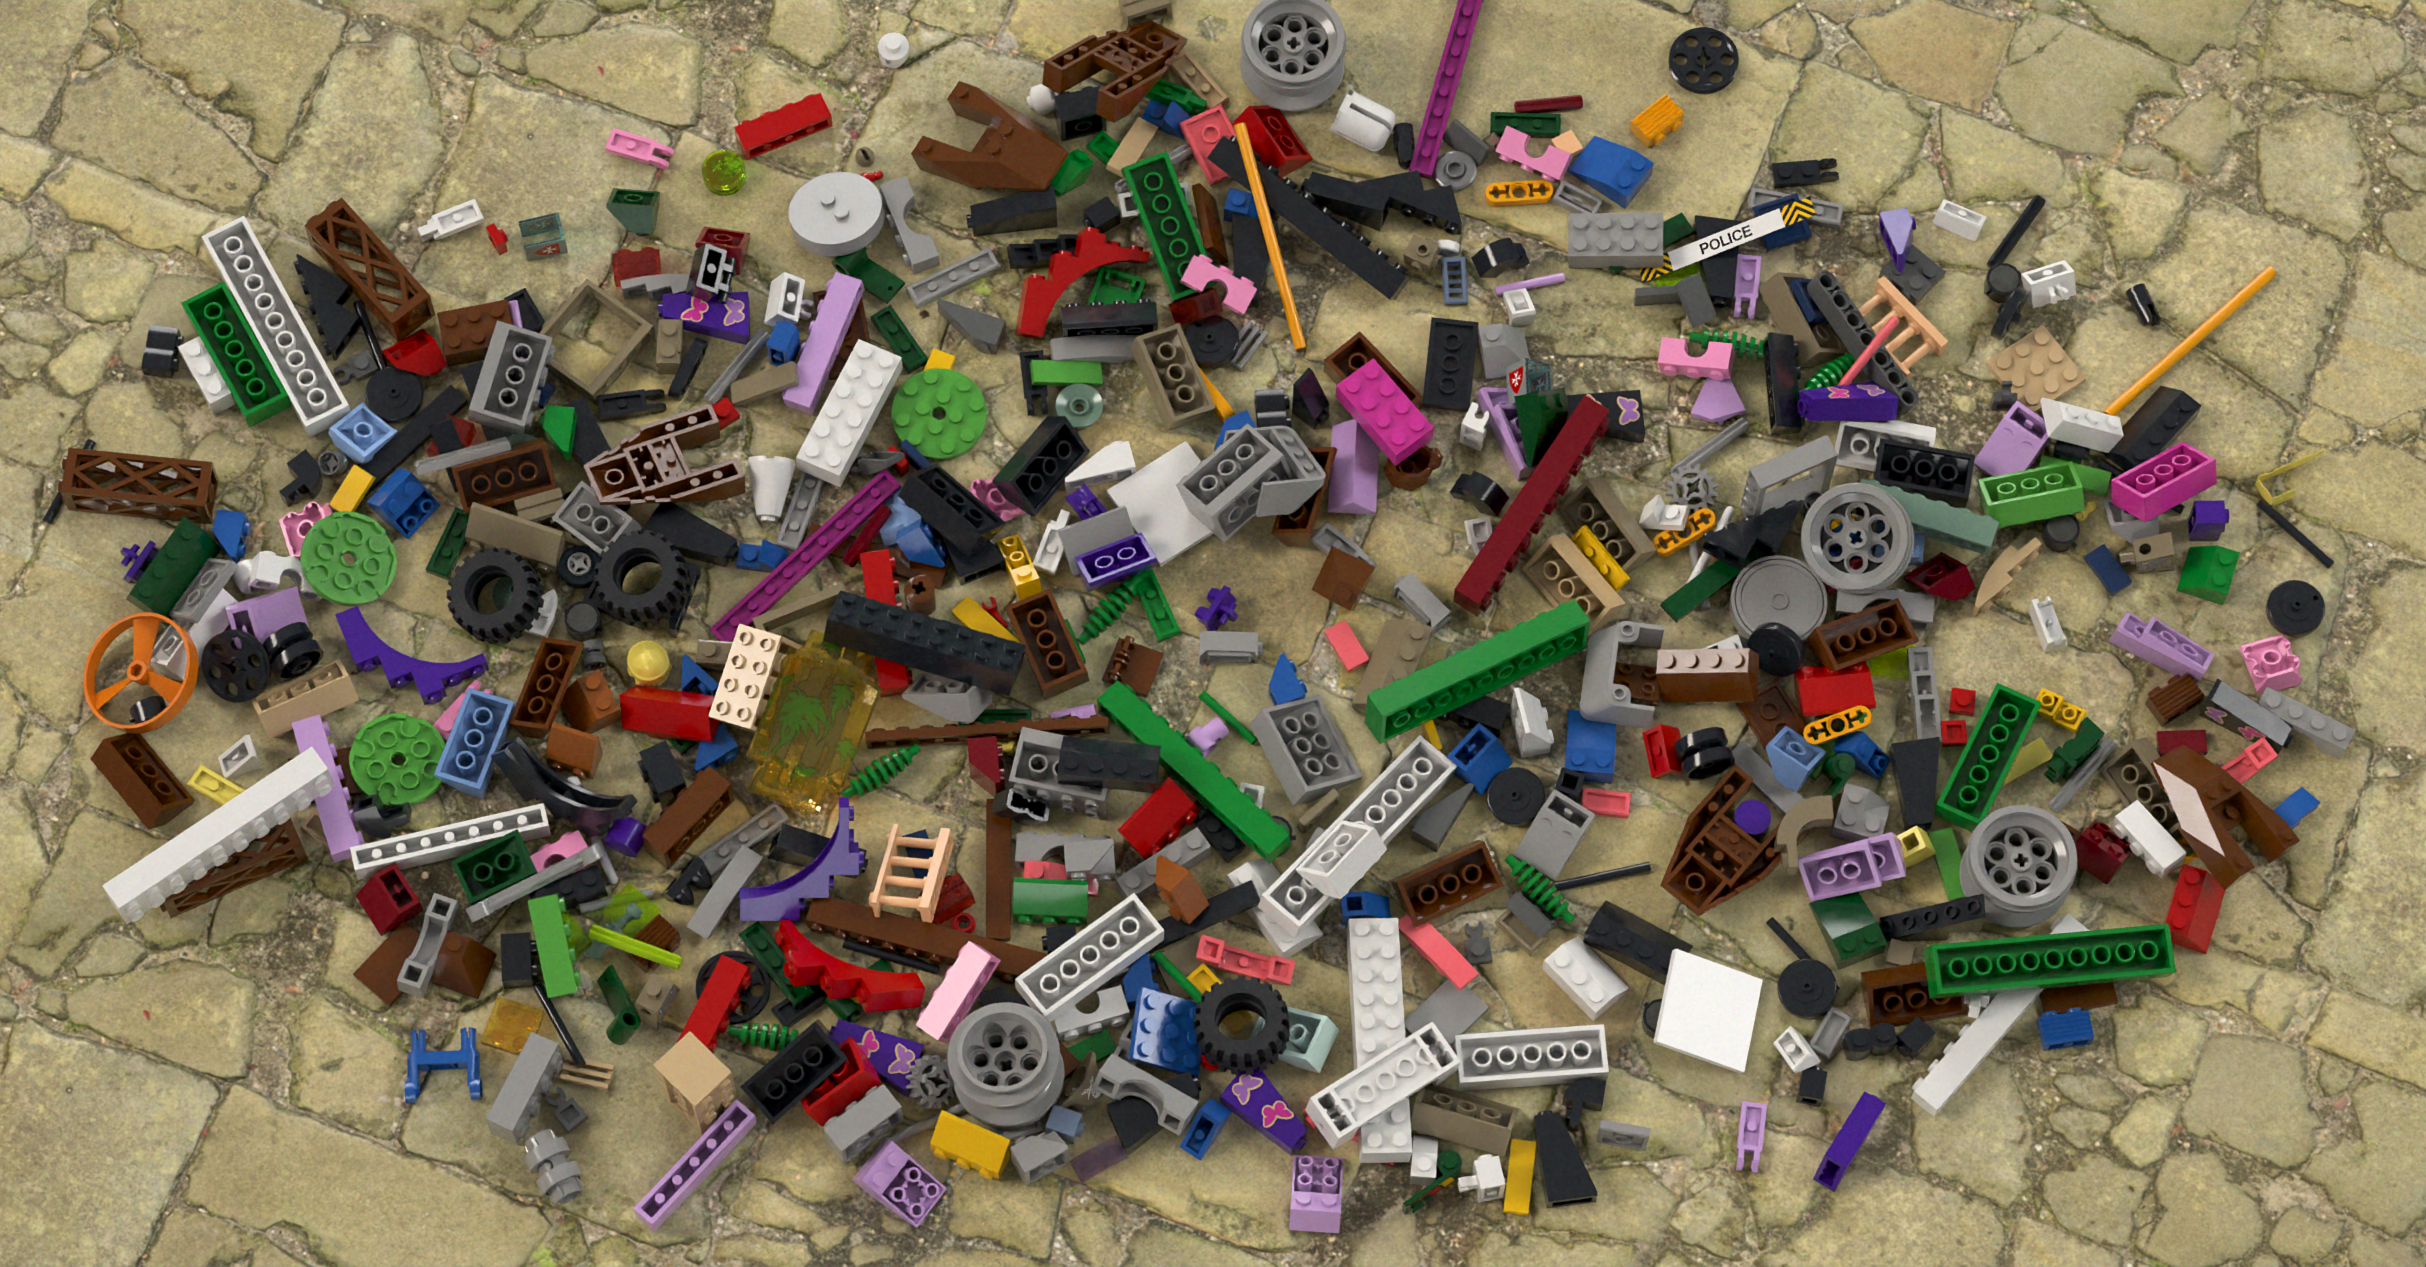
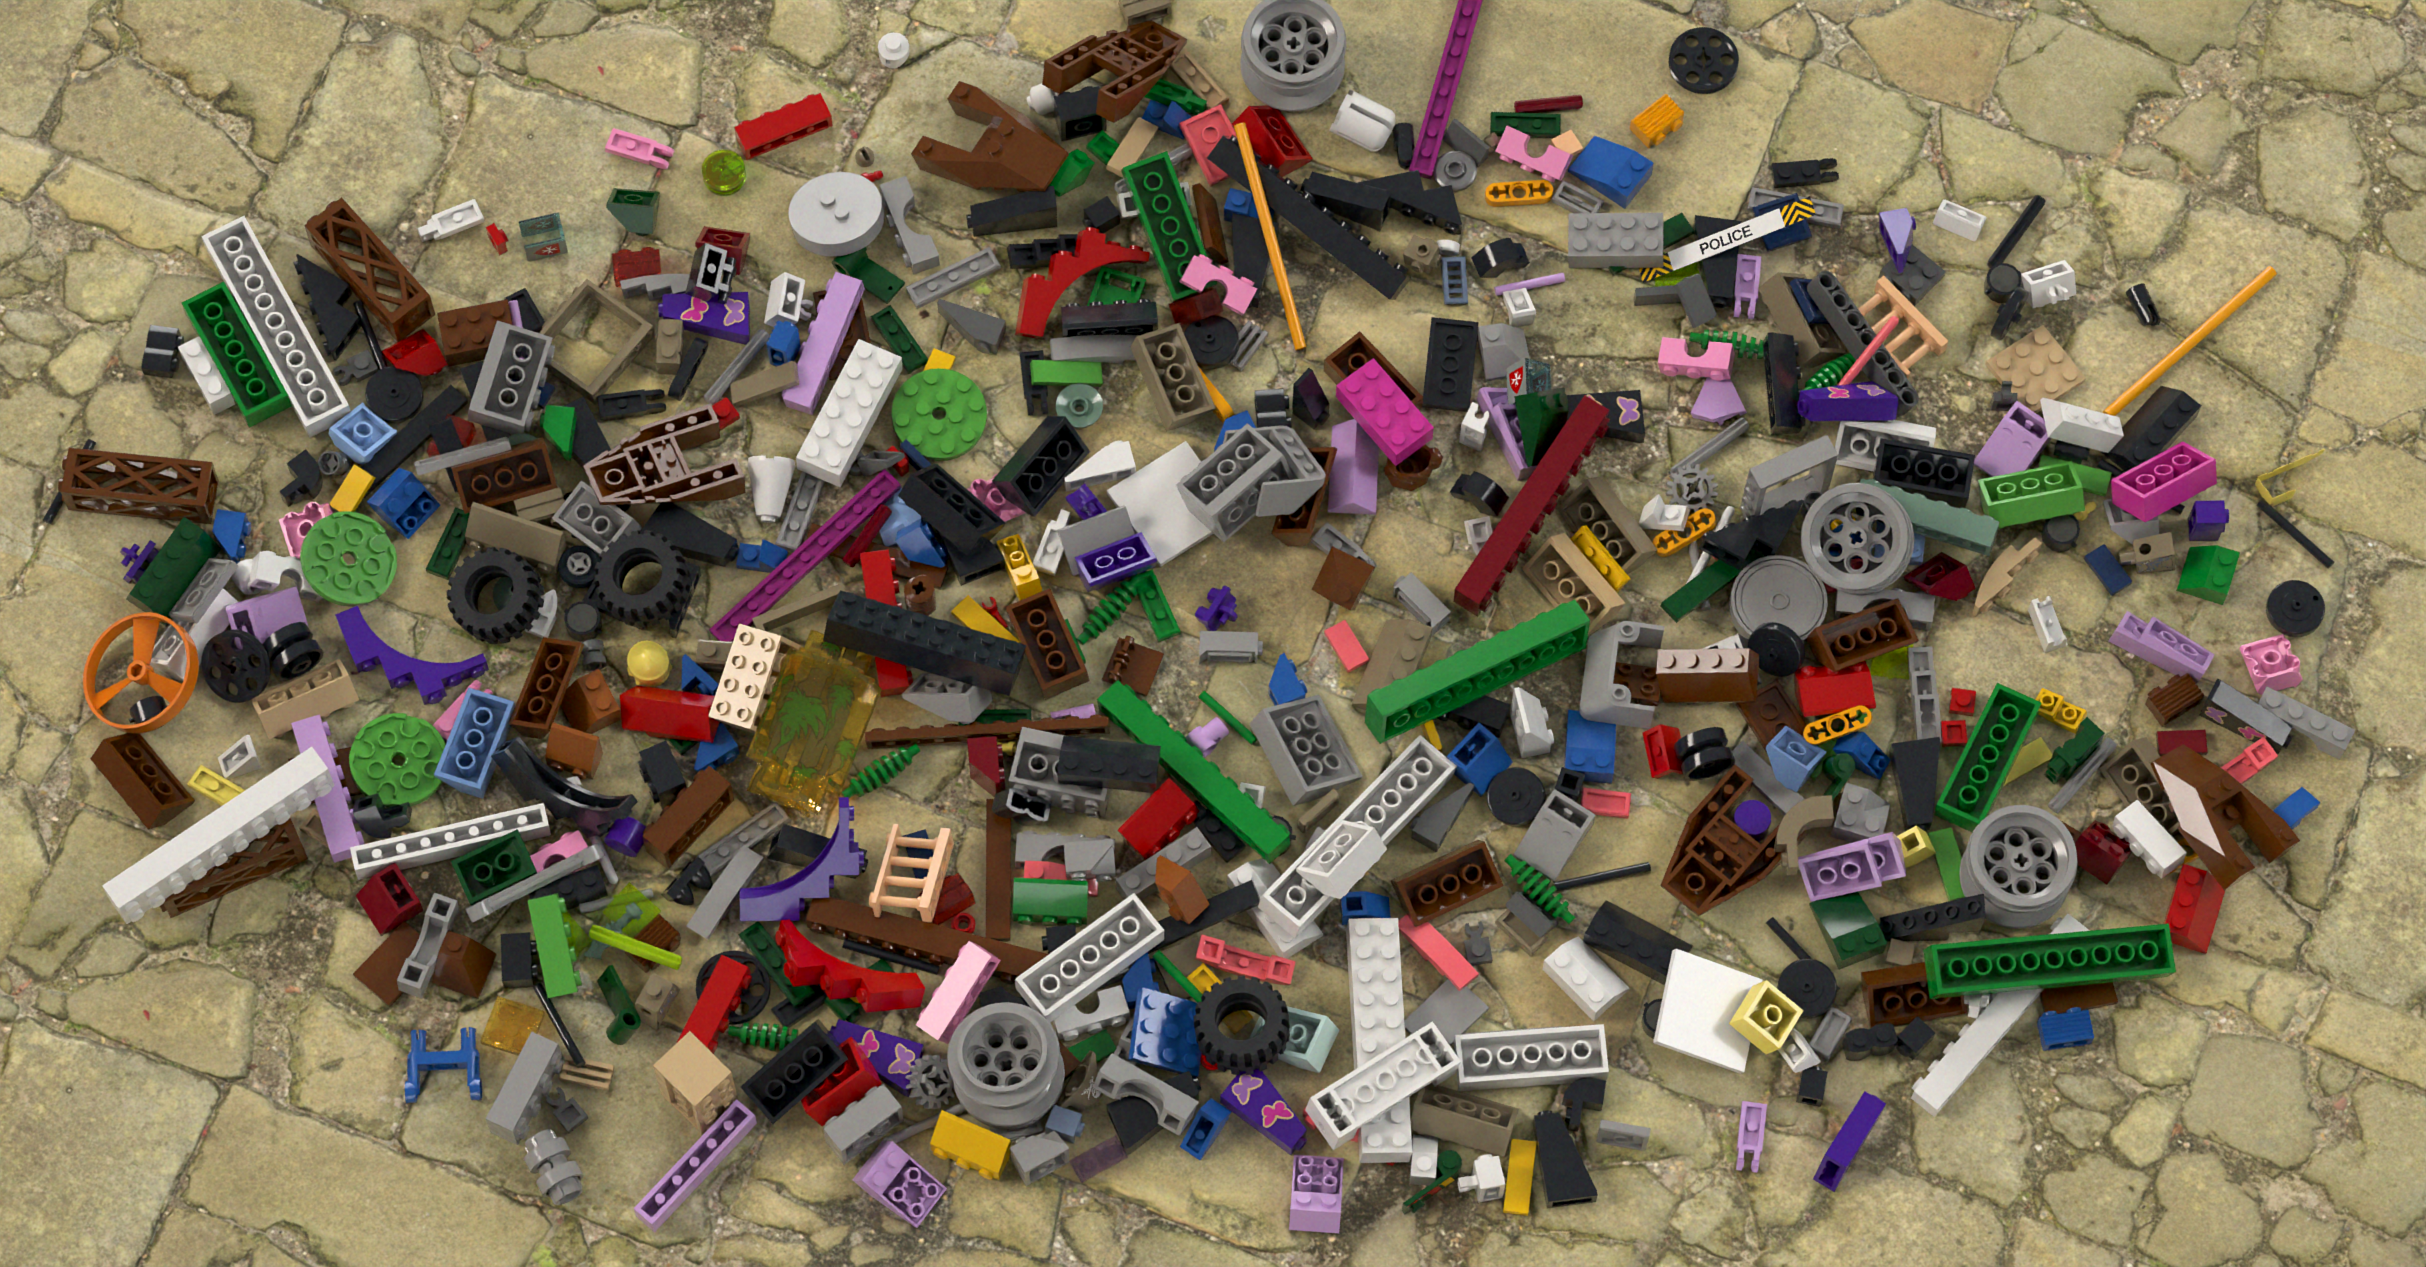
none -> light yellow brick [1729,980,1803,1054]

